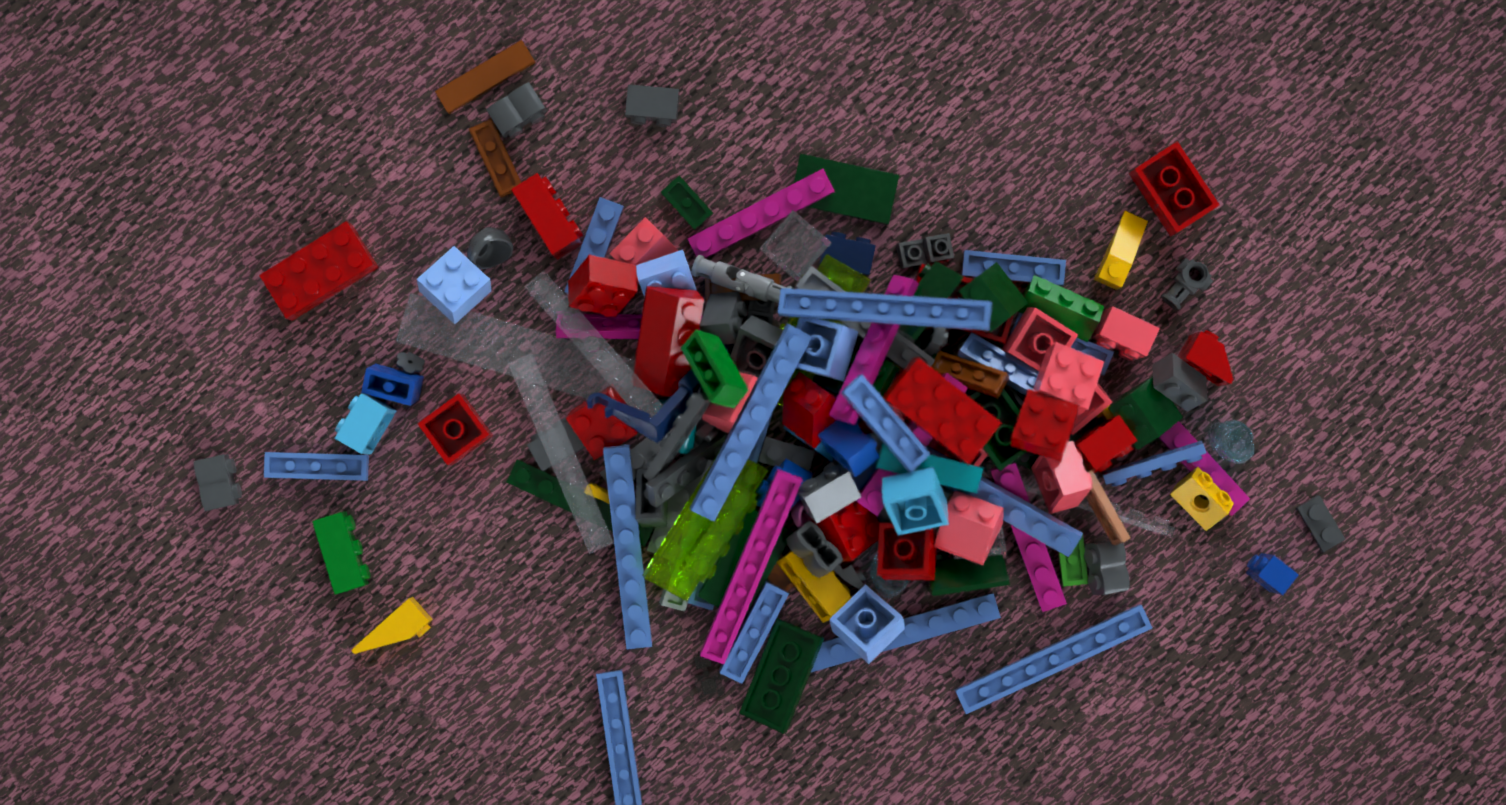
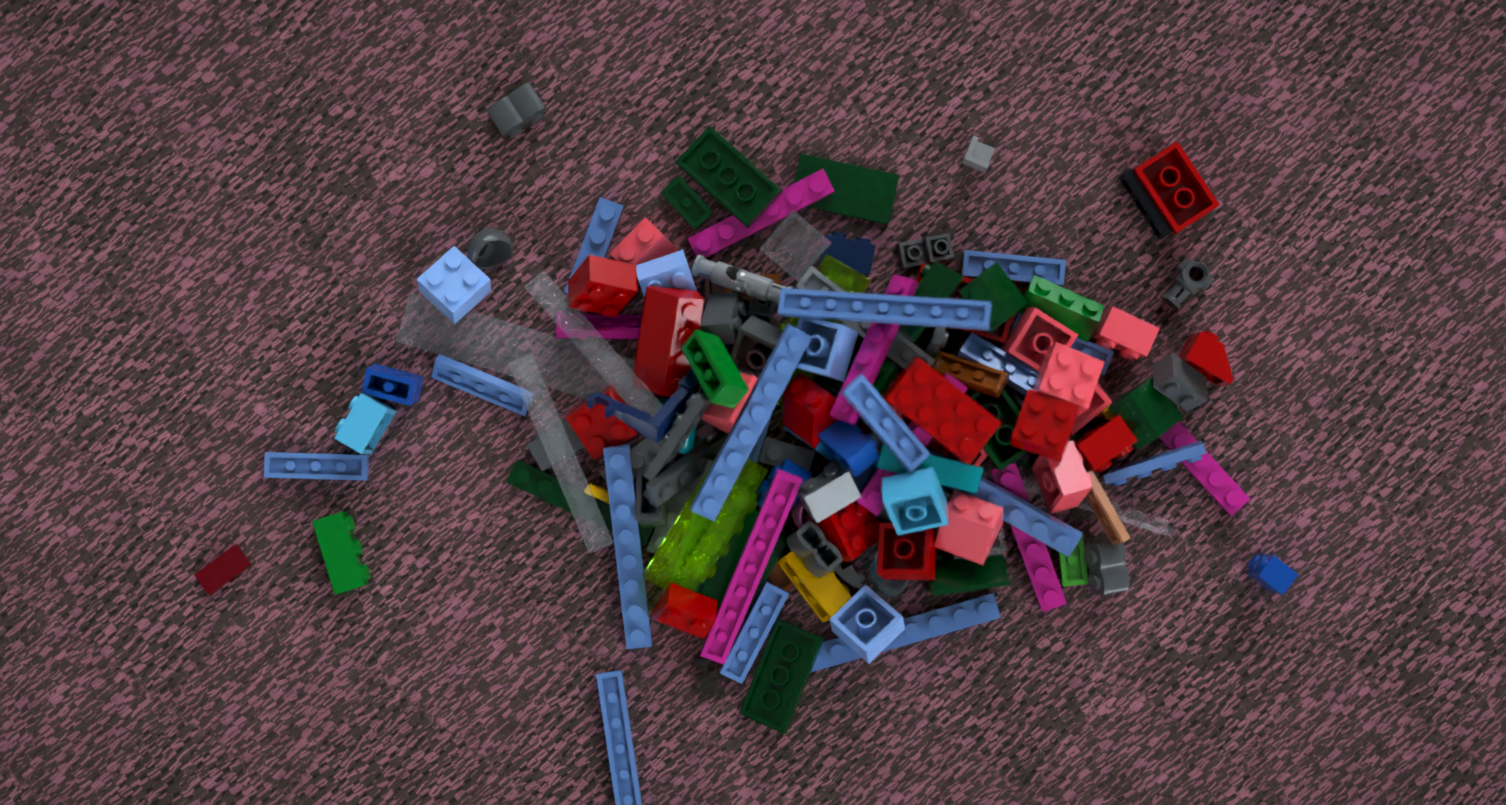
dark grey brick [194,454,242,511] -> none
red brick [259,221,379,321] -> none
yellow slope [351,597,433,654] -> none
dark grey plant [396,352,425,374] -> none
red brick [417,393,493,465] -> none
dark orange tile [435,40,536,114] -> none
dark orange tile [469,119,522,198] -> none
red brick [511,173,584,260] -> none
dark grey brick [625,84,680,127] -> none
medium blue plate [955,604,1152,714] -> none
yellow slope [1094,211,1148,290] -> none
yellow brick [1170,467,1234,531] -> none
clear light blue hair [1208,420,1255,464] -> none
dark grey plate [1296,495,1346,552] -> none
none -> dark red tile [194,544,252,595]
none -> medium blue plate [431,354,533,416]
none -> red slope [649,582,718,639]
none -> dark green tile [675,126,783,229]
none -> light grey panel [961,136,995,173]
none -> black tile [1119,168,1173,239]

